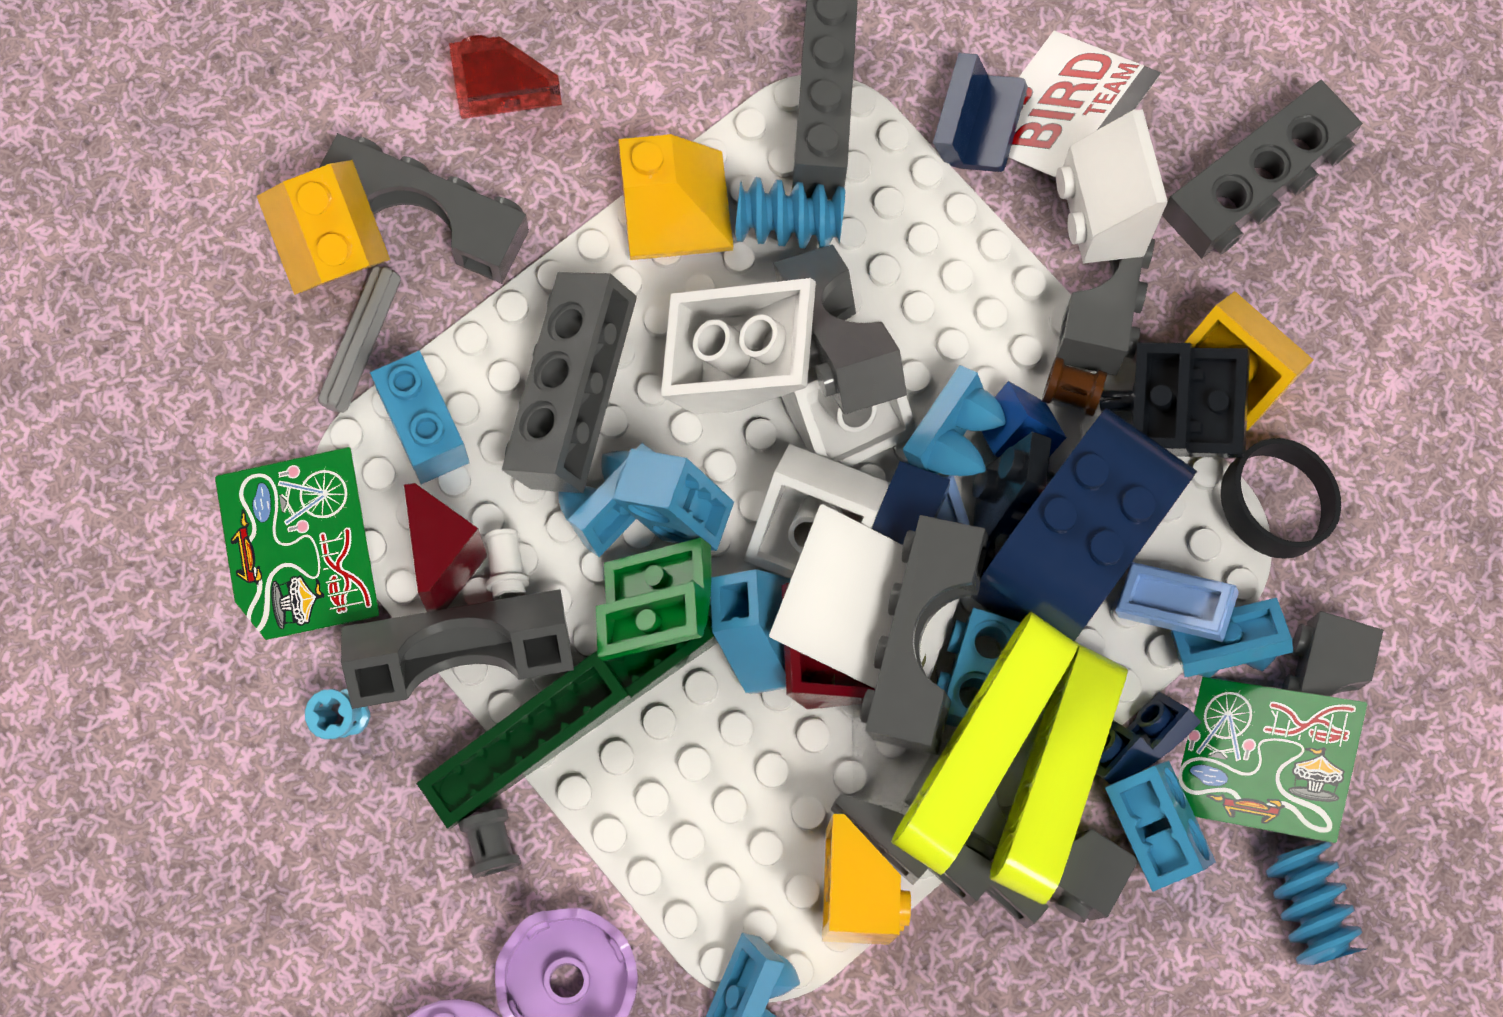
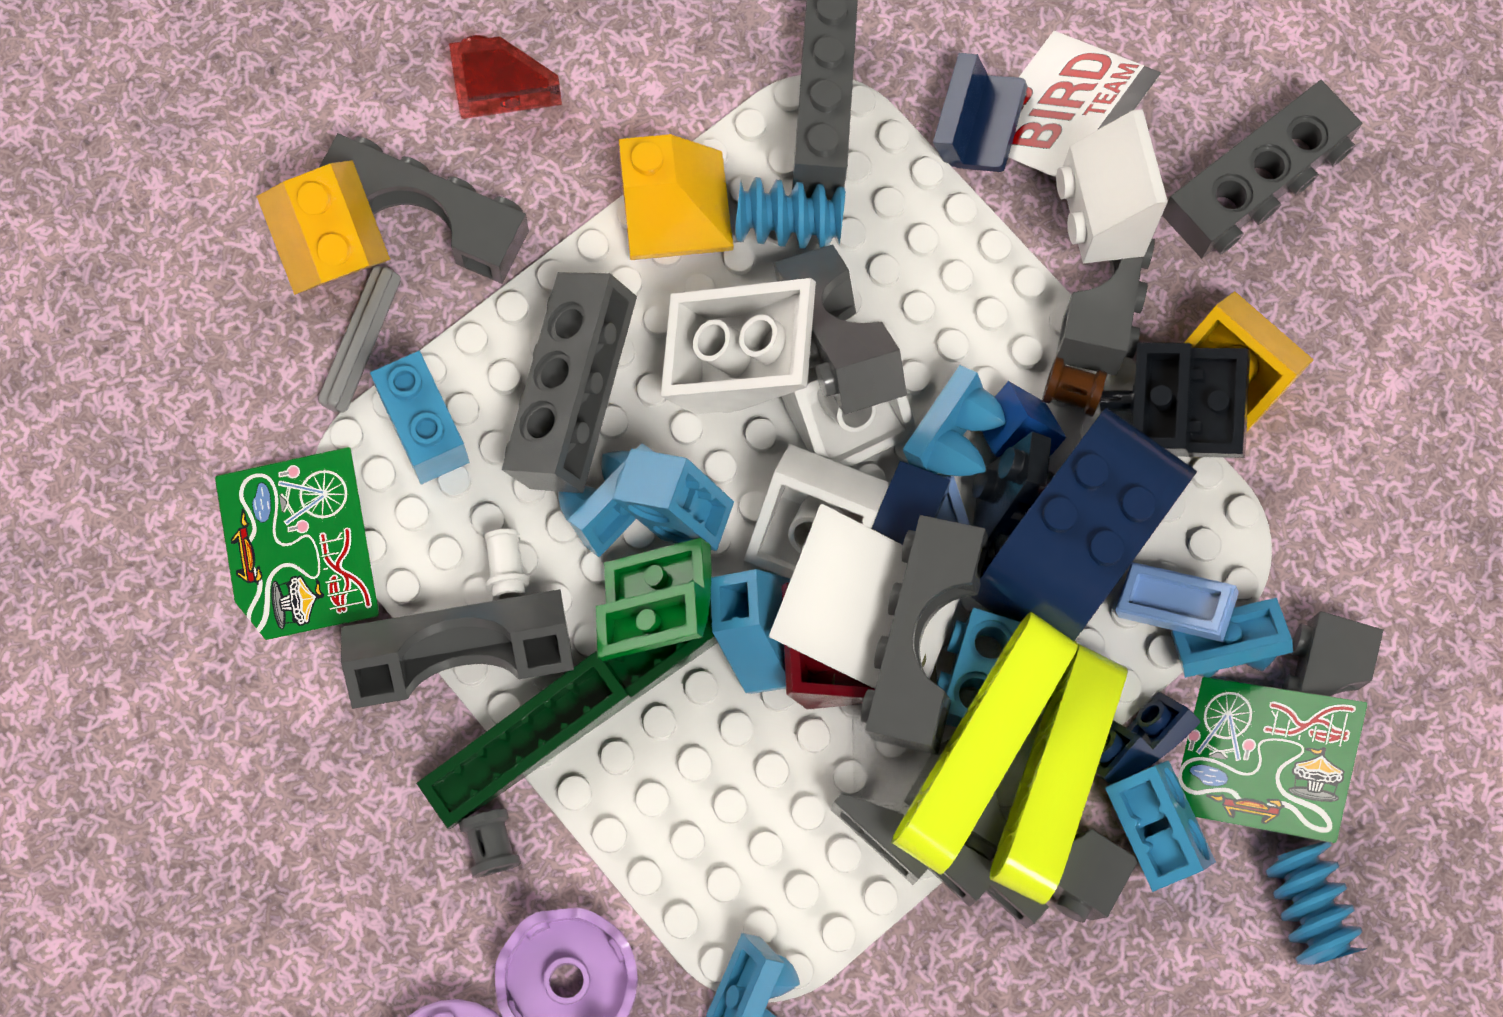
medium azure bush [305,689,371,739] -> none
dark red slope [404,483,487,612] -> none
yellow slope [822,814,911,945] -> none
black tyre [1221,438,1341,559] -> none

